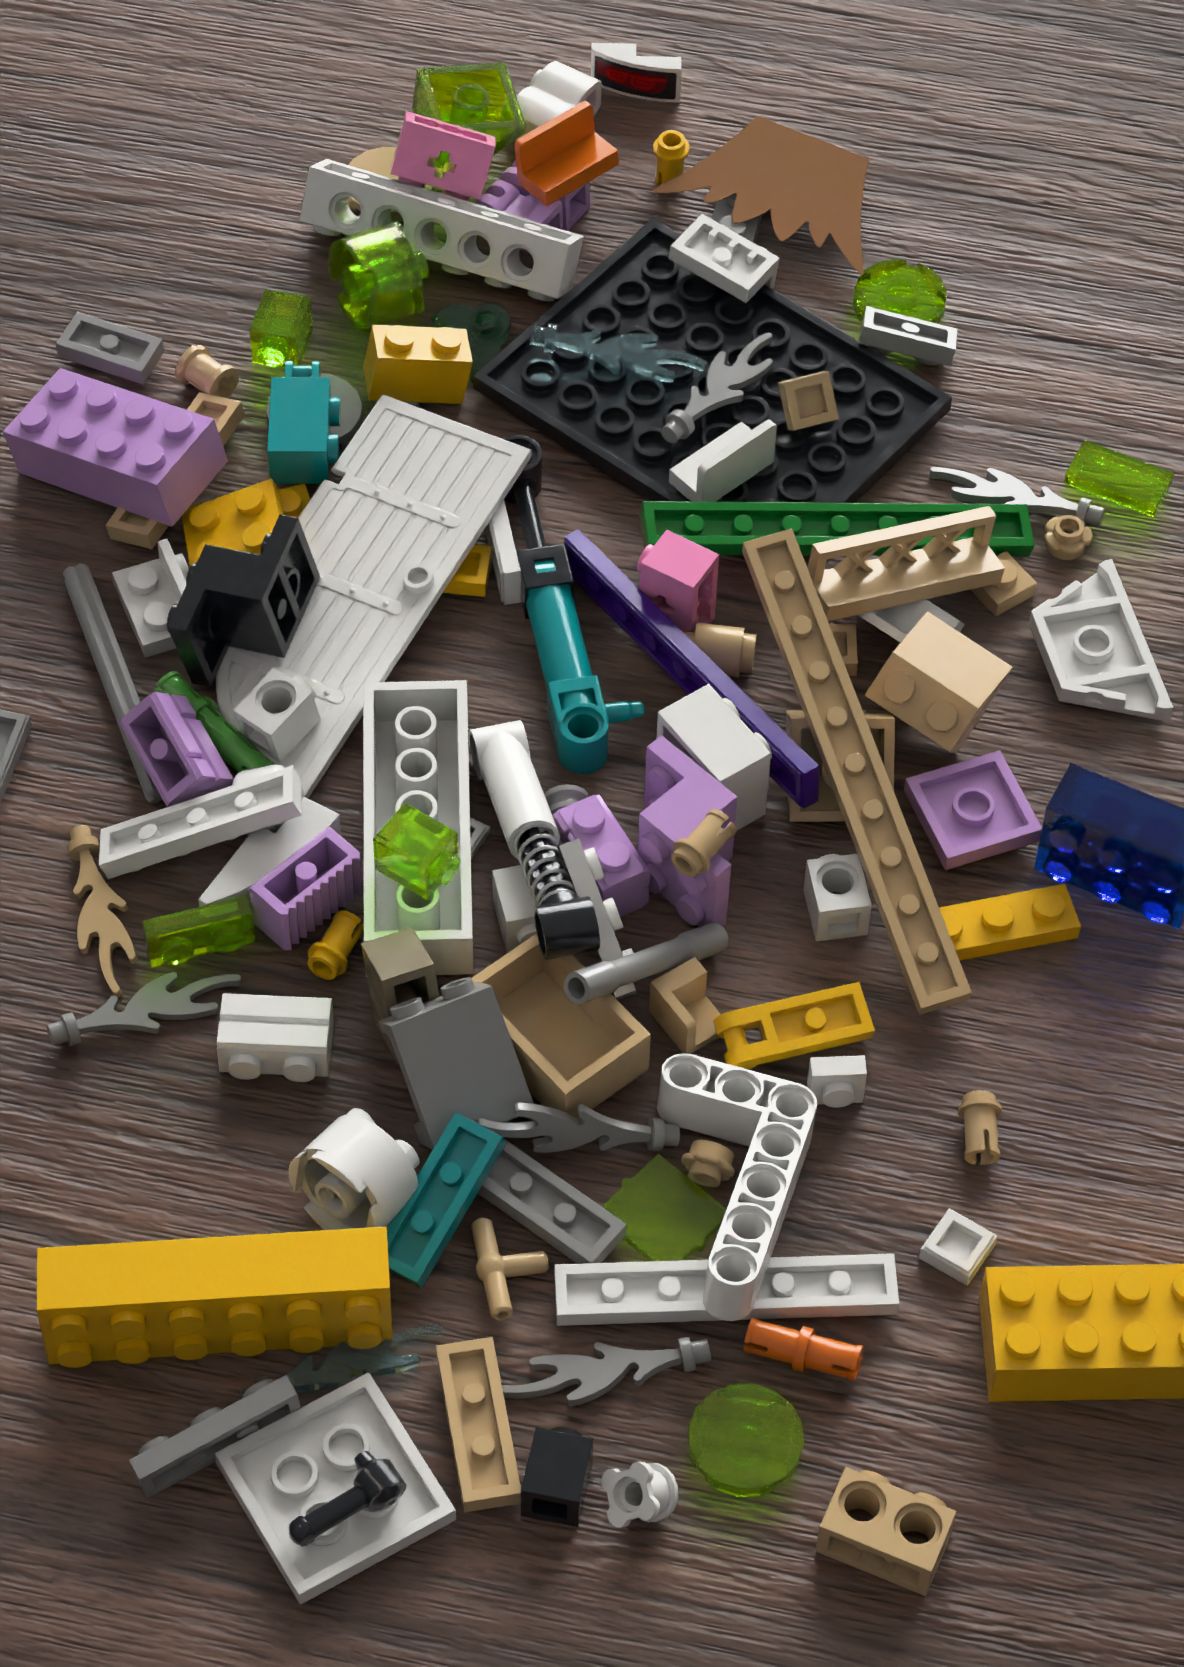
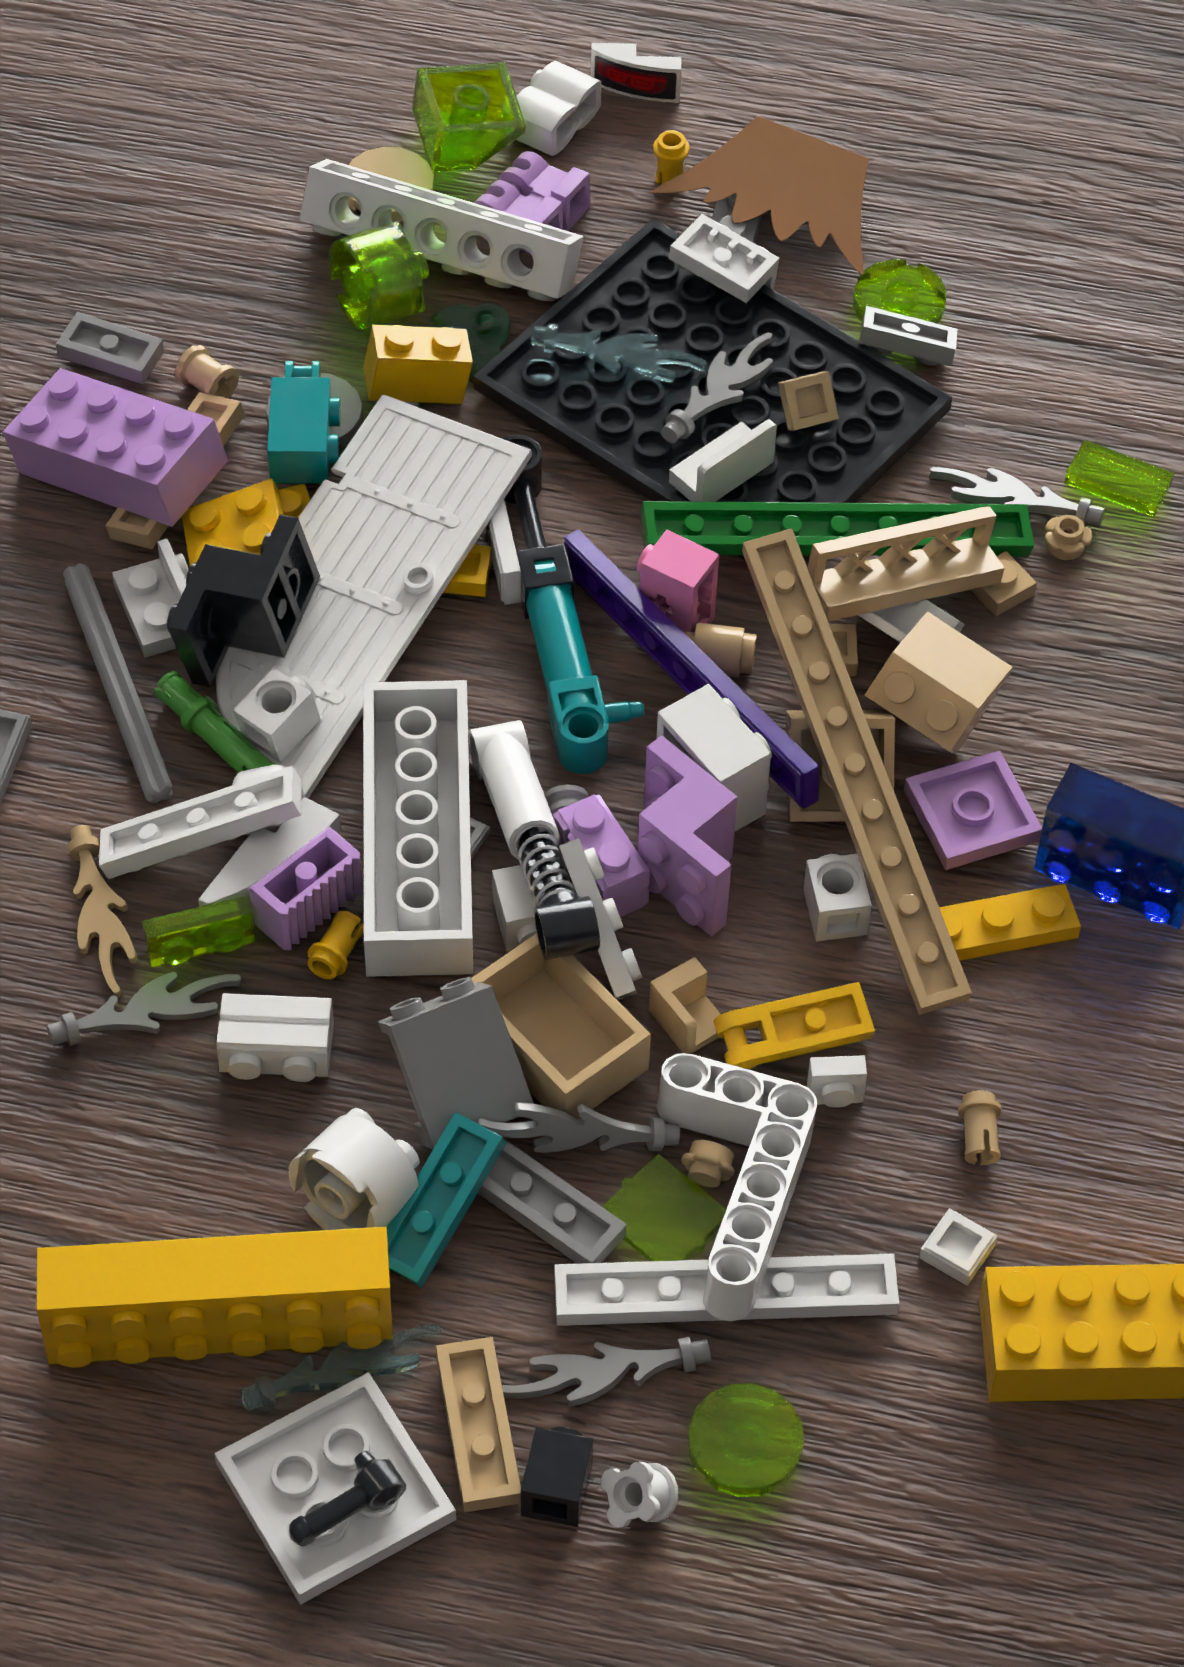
lavender brick [119,692,234,807] -> none
light grey plate [129,1375,301,1499] -> none
clear neon green brick [250,289,313,368] -> none
dark tan brick [361,927,439,1064] -> none
clear neon green brick [373,802,461,900] -> none
bright pink brick [391,111,496,201] -> none
tan piece [471,1218,549,1320] -> none
orange panel [514,101,619,206] -> none
light grey piece [564,922,728,1005] -> none
tan pin [671,809,737,877] -> none
orange pin [743,1317,864,1382] -> none
tan brick [816,1467,957,1596] -> none
white wing [1029,559,1173,721] -> none

